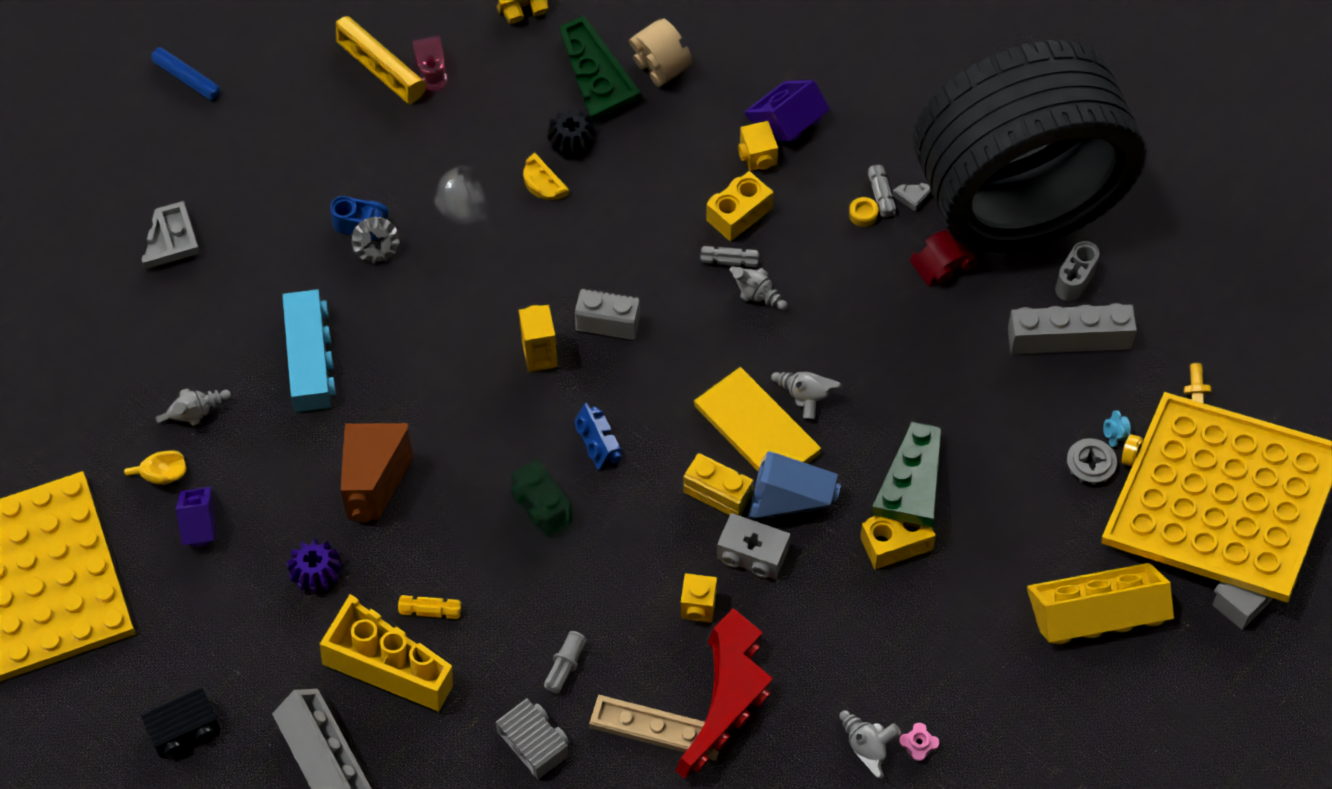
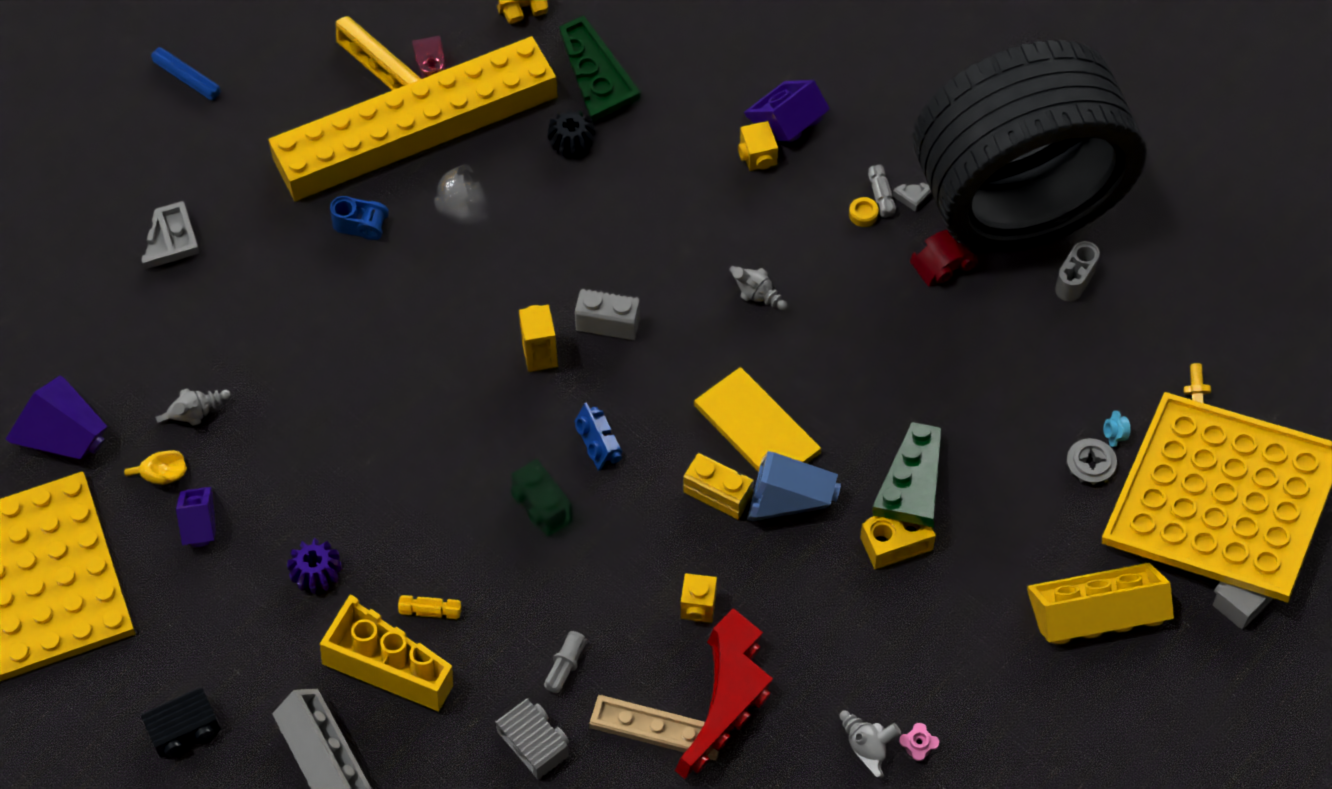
medium azure brick [282,289,336,412] -> none
dark orange slope [341,423,414,522] -> none
light grey gear [352,217,400,264] -> none
yellow tile [523,152,569,200] -> none
tan brick [629,18,693,87] -> none
light grey axle [700,246,759,267] -> none
yellow brick [706,171,774,242] -> none
light grey brick [717,513,790,579] -> none
light grey piece [771,372,842,420] -> none
light grey brick [1008,303,1137,355] -> none
yellow tile [1121,434,1143,467] -> none
none -> dark purple slope [5,375,108,459]
none -> yellow brick [268,36,558,202]

